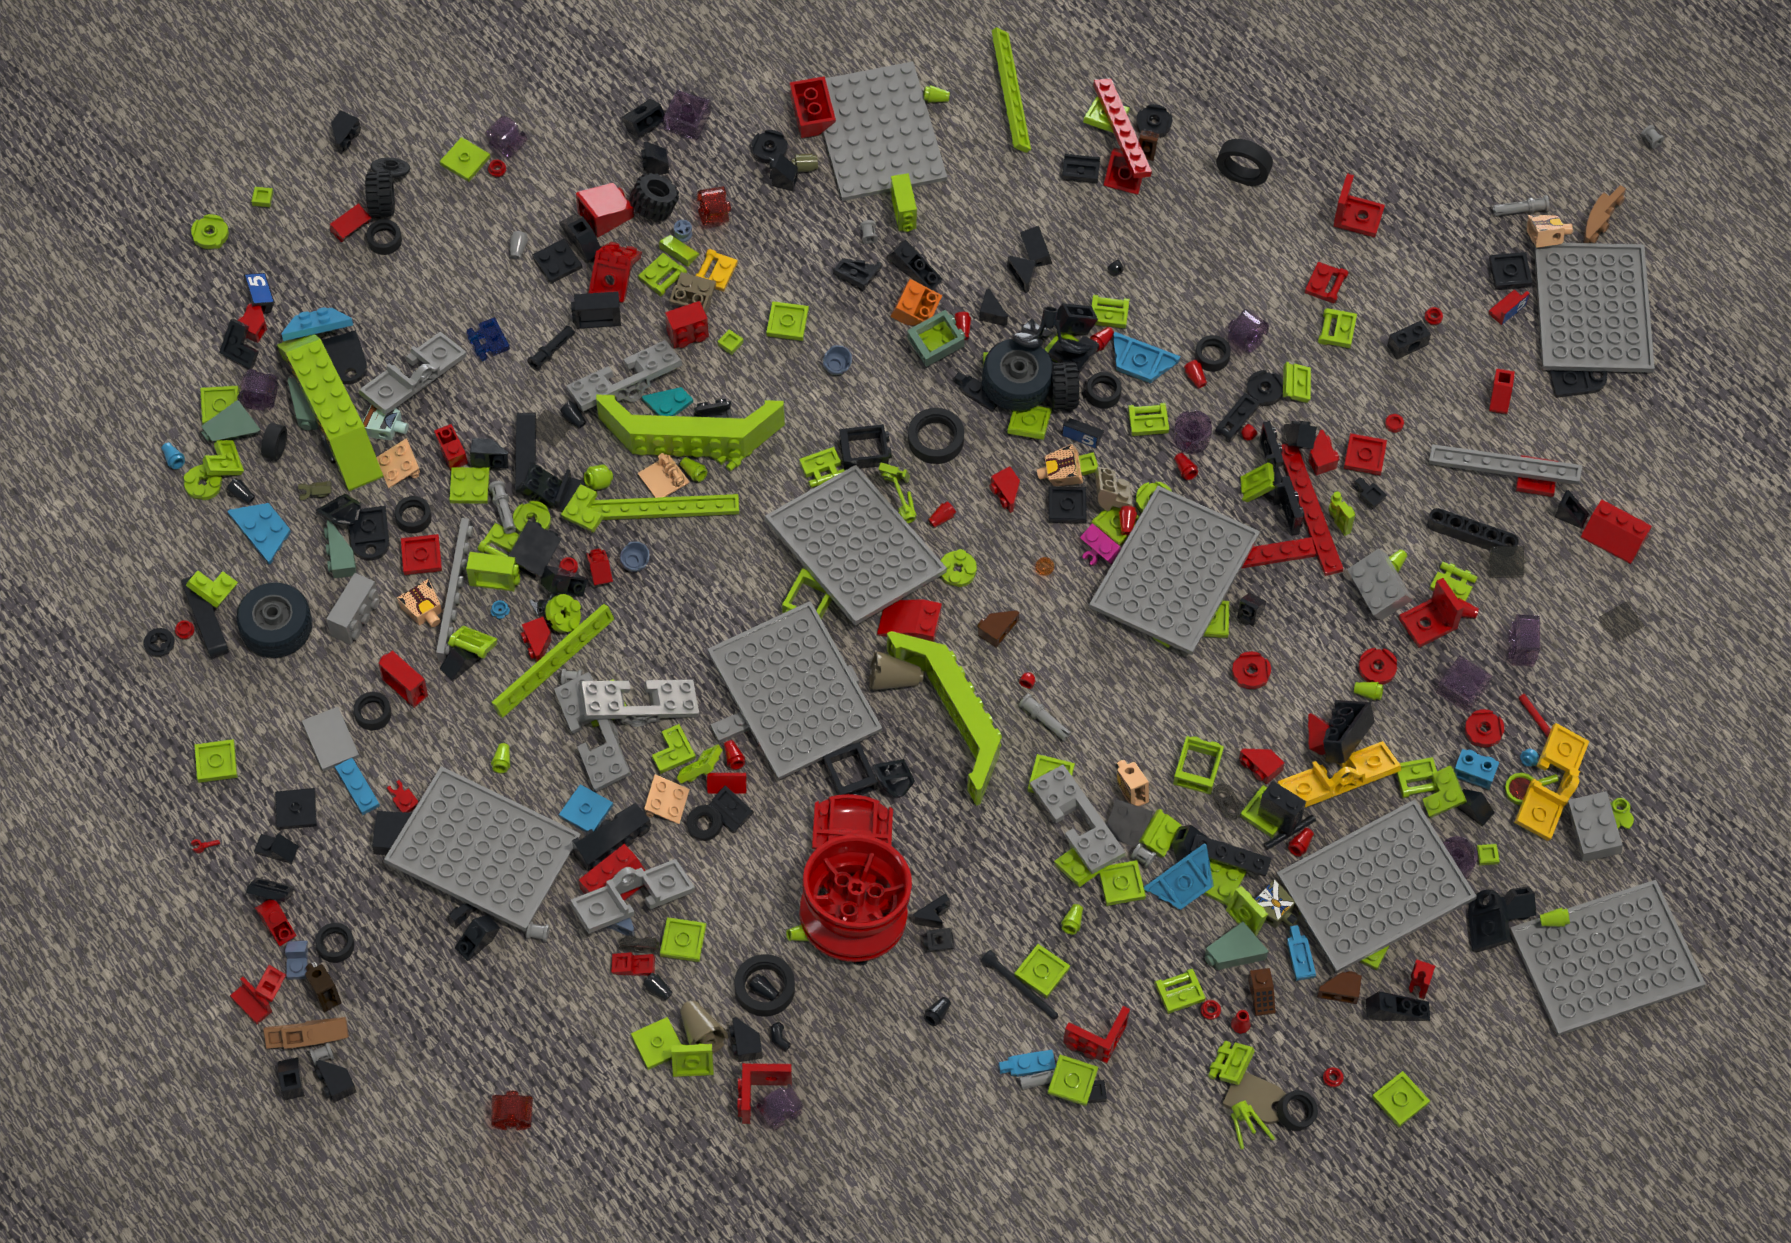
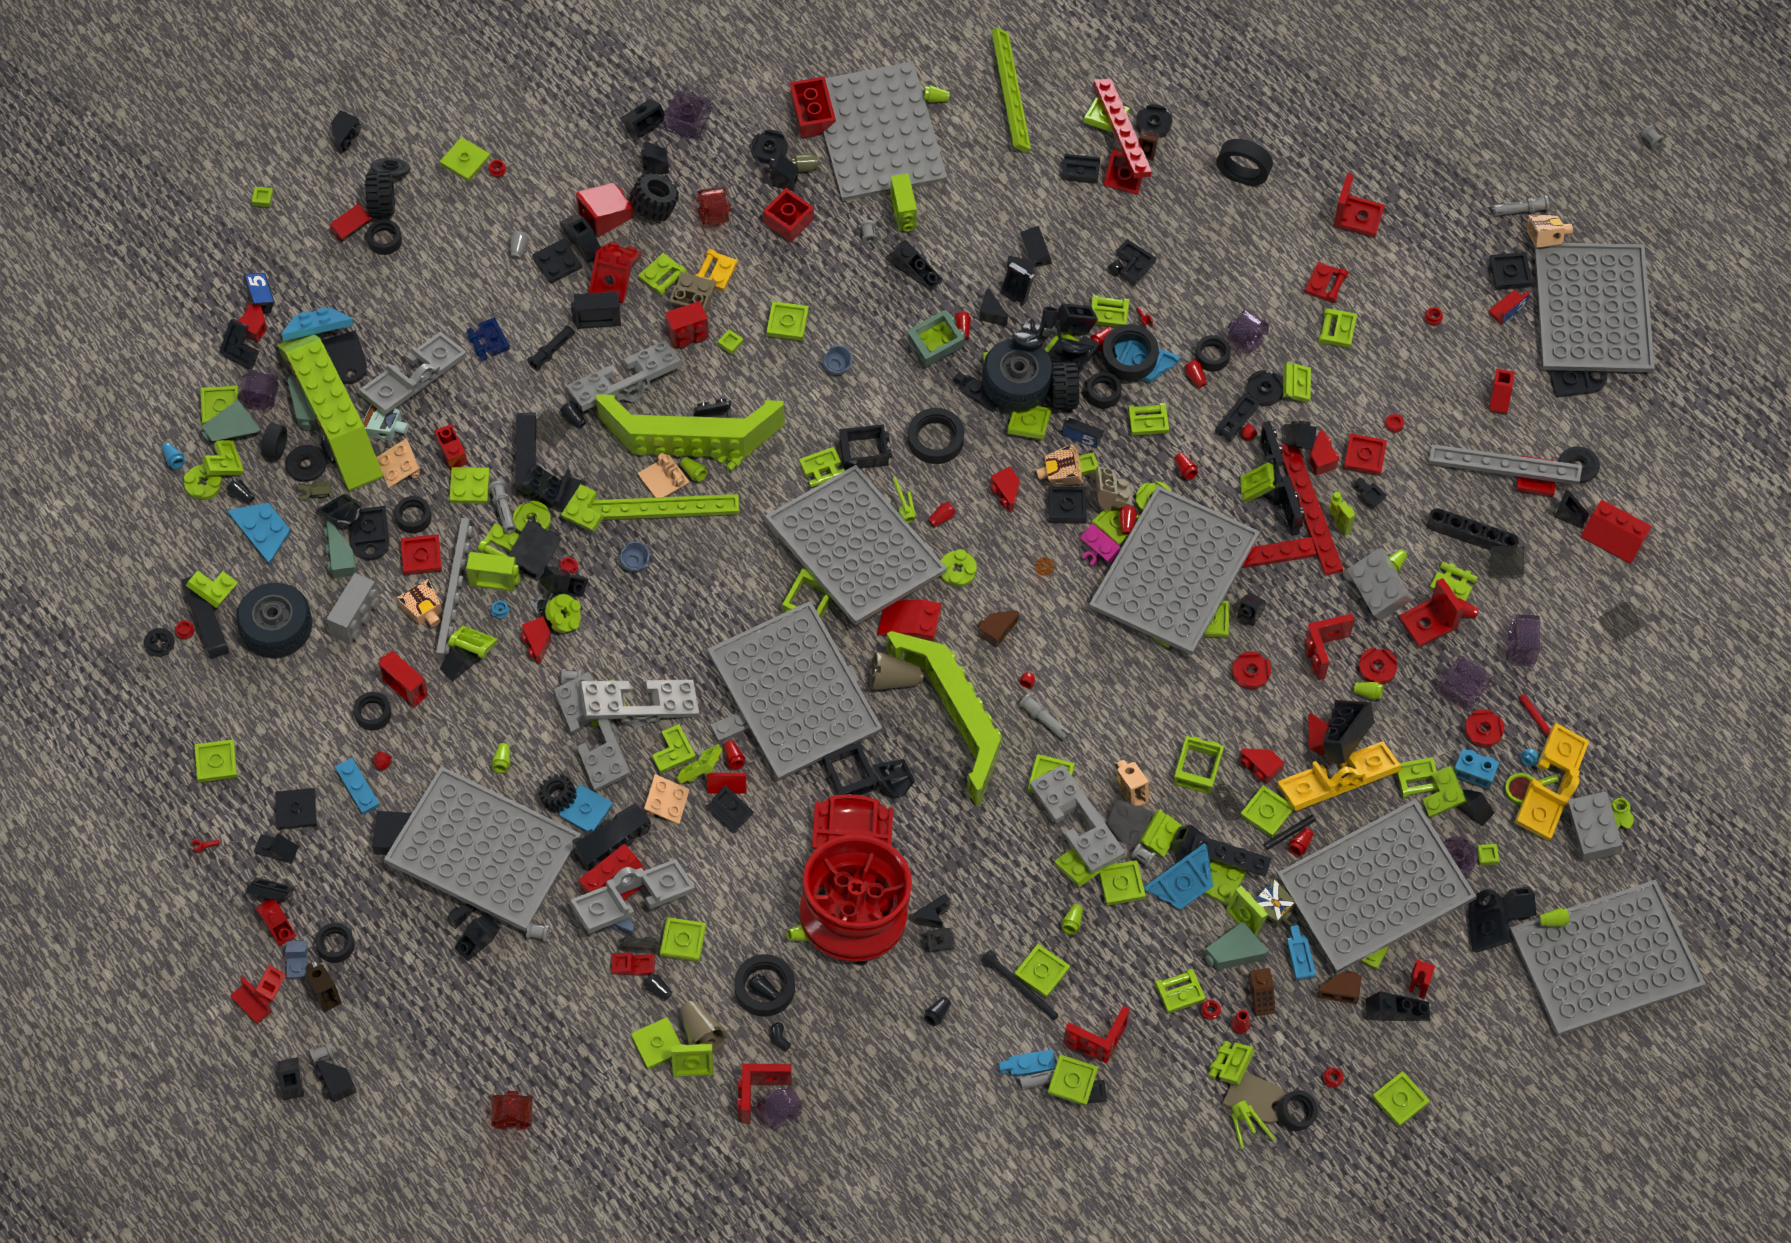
lime plate [191,214,229,249] -> none
medium nougat slope [263,1017,349,1049] -> none
light grey tile [302,707,360,772] -> none
red plate [387,780,419,813] -> none
black slope [470,438,509,468] -> none
clear purple brick [485,116,528,159] -> none
lime plate [492,604,614,718] -> none
lime head [584,465,613,490] -> none
red slope [586,549,613,585] -> none
teal wing [642,387,693,416] -> none
lime slope [659,235,699,267] -> none
sand blue wheel [674,220,692,242] -> none
black tyre [687,805,723,841] -> none
black slope [729,1017,763,1062] -> none
black wing [833,258,882,290] -> none
lime plate [878,463,910,483] -> none
orange slope [890,279,942,326] -> none
clear purple brick [1173,410,1212,455] -> none
black brick [1258,781,1306,835] -> none
black brick [1387,320,1431,359] -> none
medium nougat slope [1583,185,1626,243] -> none
none -> black wheel [285,445,327,481]
none -> red plate [373,750,393,770]
none -> black tyre [538,774,577,812]
none -> red brick [763,188,814,243]
none -> black plate [1000,262,1035,306]
none -> black tyre [1102,324,1159,381]
none -> black plate [1116,239,1157,286]
none -> red hand [1136,307,1154,329]
none -> red bracket [1304,613,1354,681]
none -> black wheel [1559,446,1600,483]

